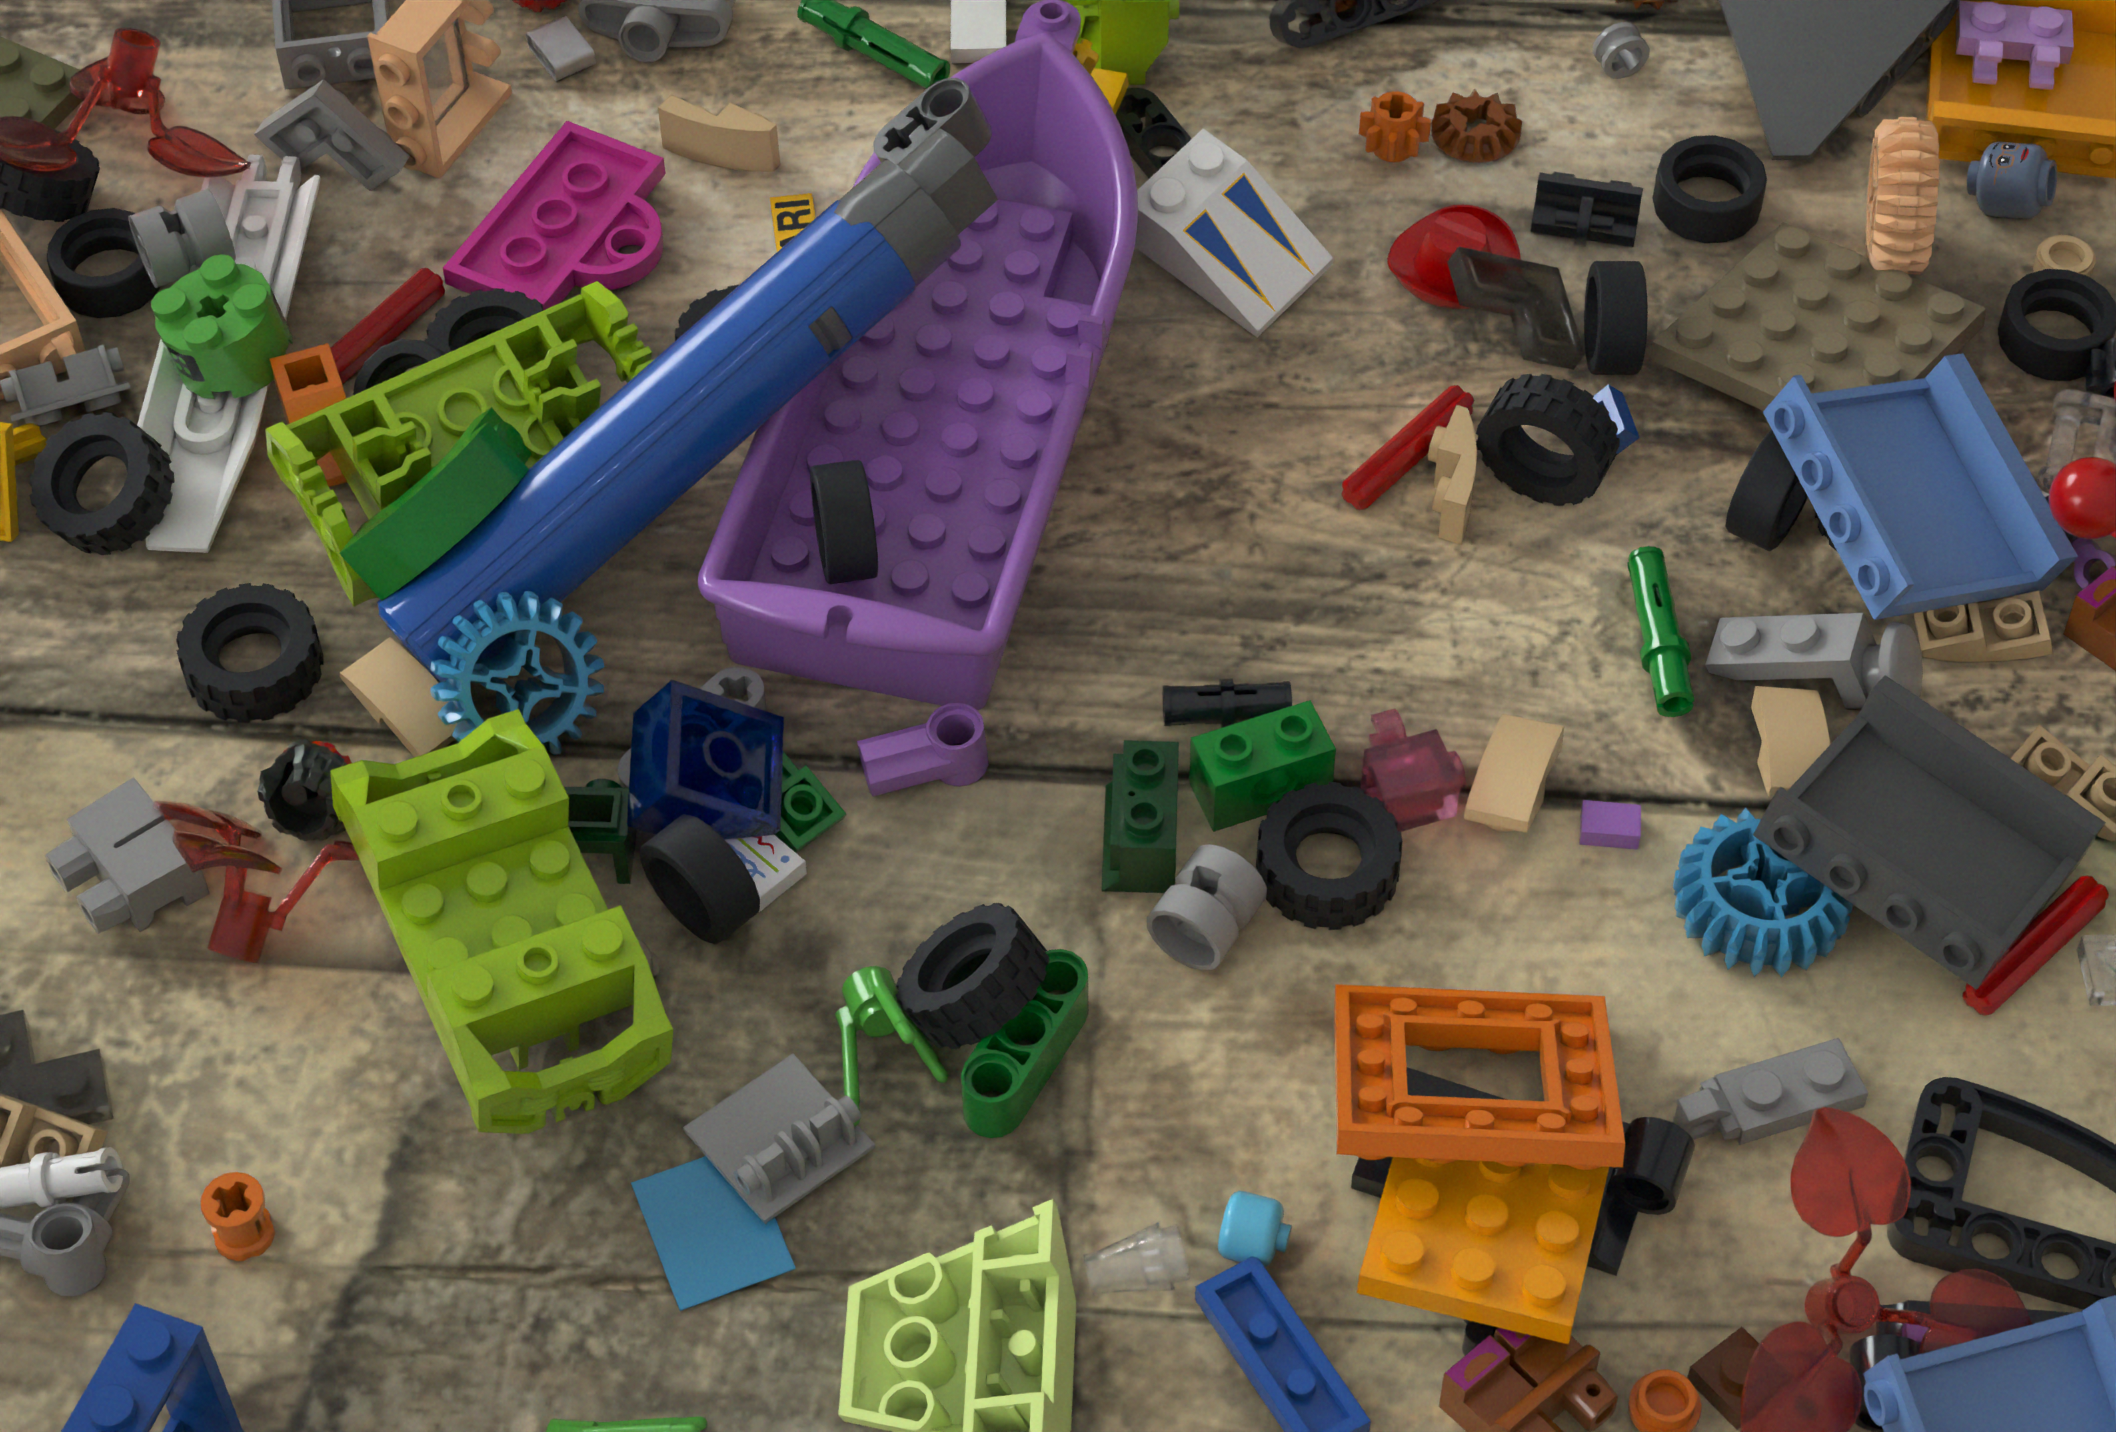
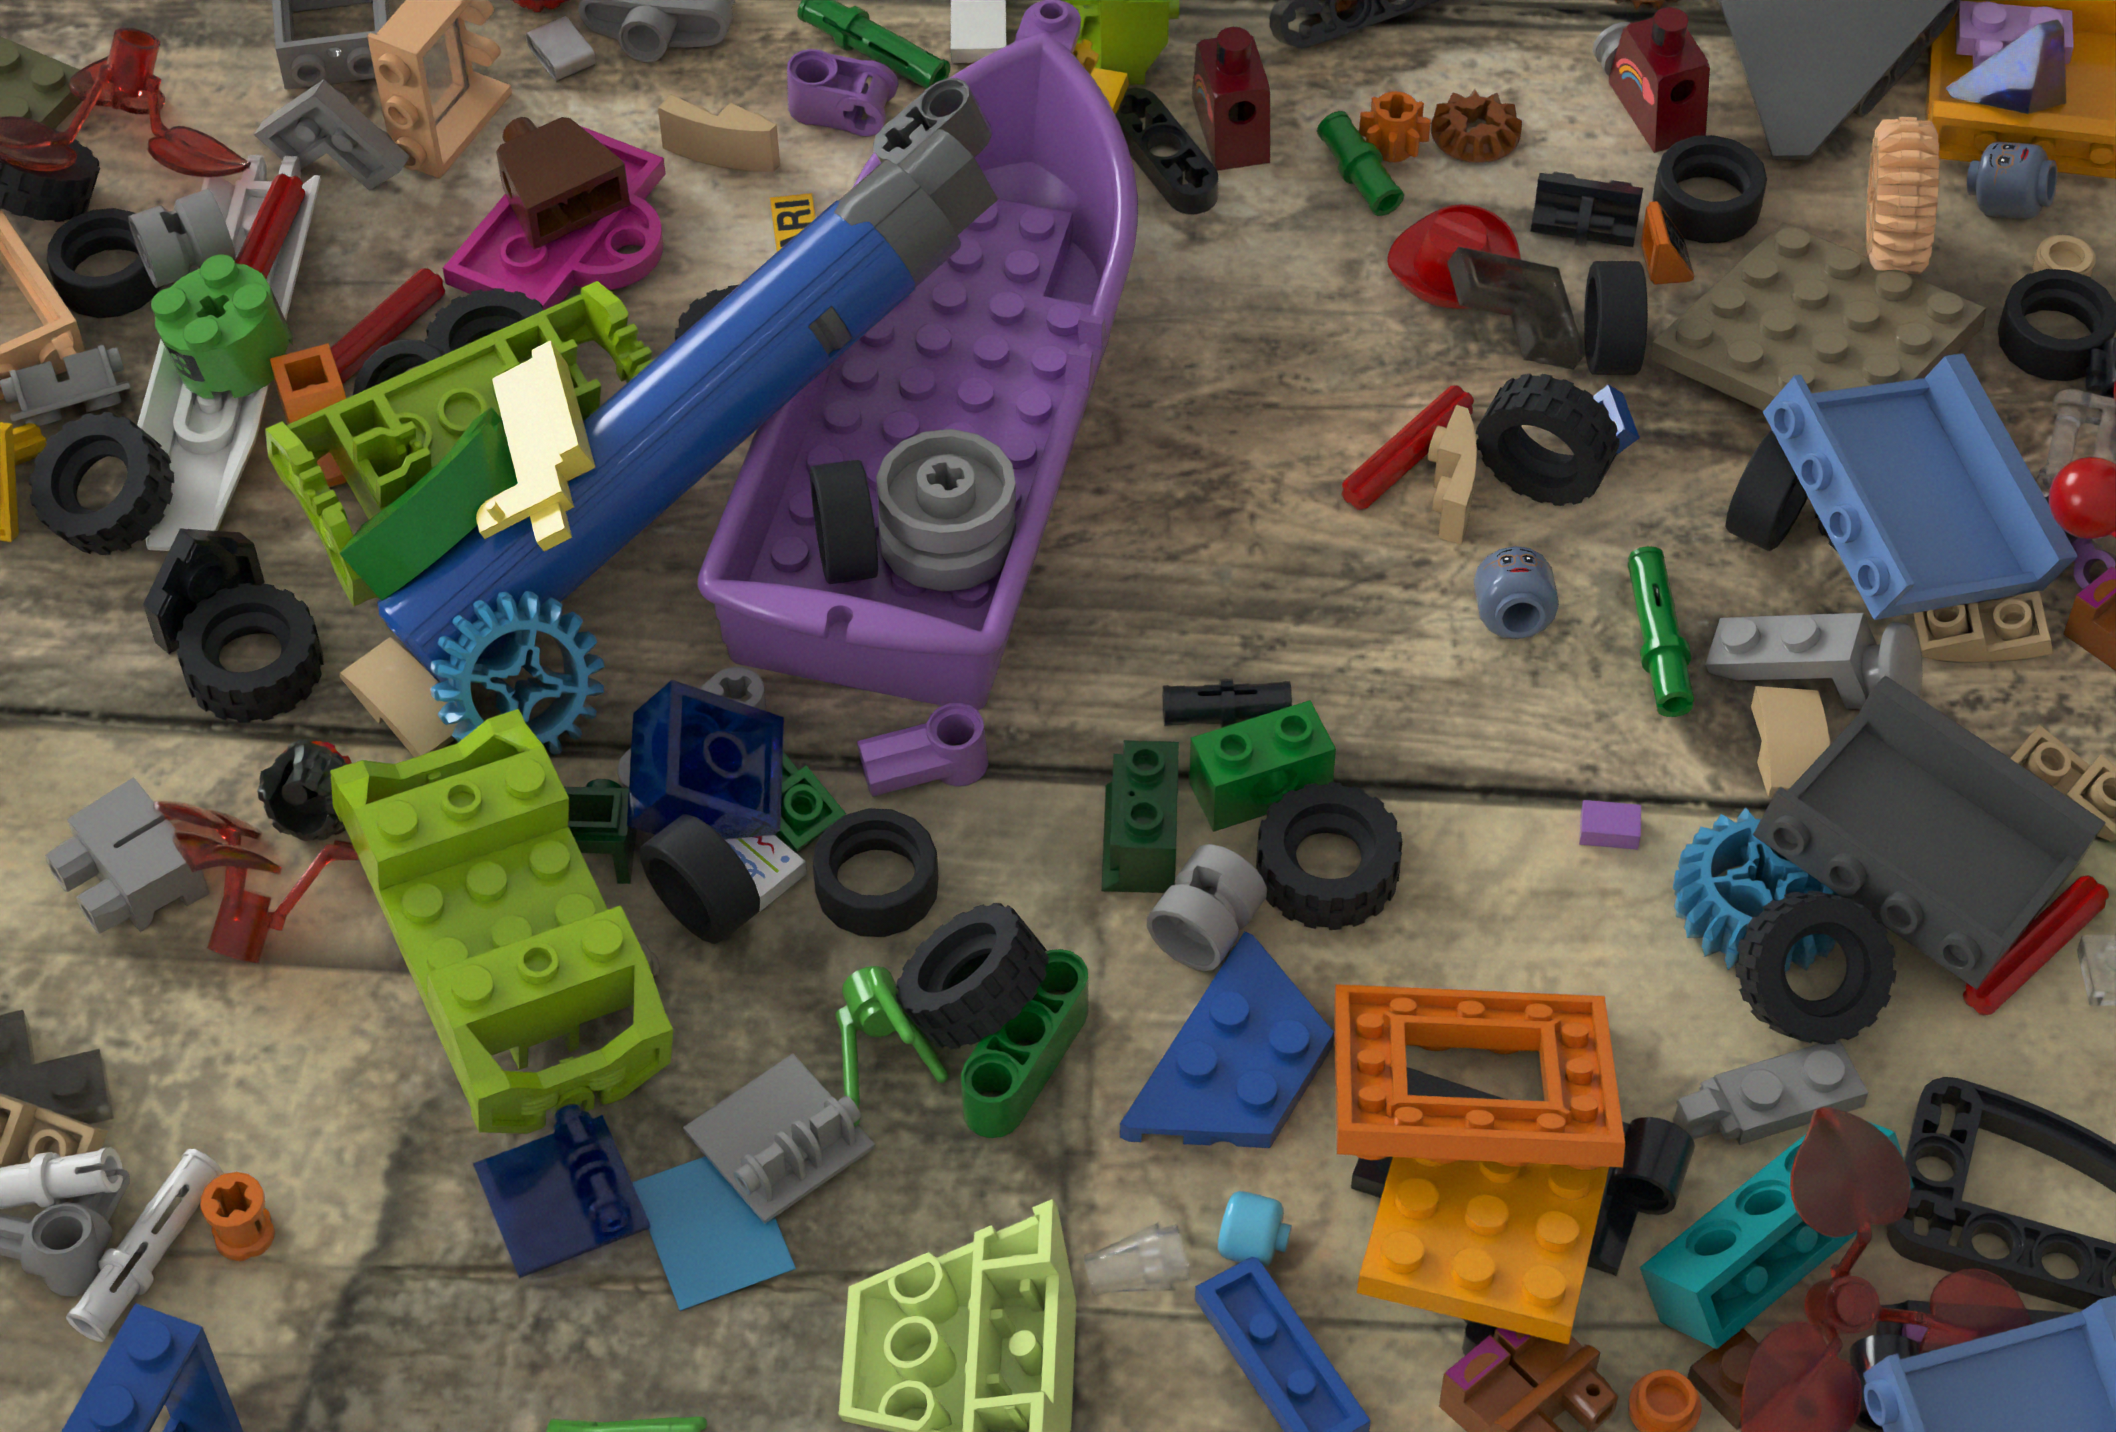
white slope [1135,128,1334,338] -> none
clear pink brick [1361,708,1466,832] -> none
tan slope [1464,714,1564,833] -> none
none -> white pin [66,1149,223,1342]
none -> black plate [143,528,265,654]
none -> red axle [235,173,305,279]
none -> clear blue hinge [473,1104,651,1278]
none -> piece [476,341,595,552]
none -> reddish brown torso [496,117,630,250]
none -> medium lavender piece [787,49,899,136]
none -> black tyre [813,808,939,937]
none -> light grey wheel [876,429,1016,591]
none -> blue wing [1120,931,1334,1148]
none -> dark red torso [1192,27,1270,171]
none -> green pin [1317,111,1404,216]
none -> sand blue head [1473,546,1559,639]
none -> dark red torso [1608,7,1710,153]
none -> teal brick [1639,1109,1914,1349]
none -> orange slope [1641,201,1694,285]
none -> black tyre [1735,891,1897,1045]
none -> clear blue slope [1946,19,2066,114]

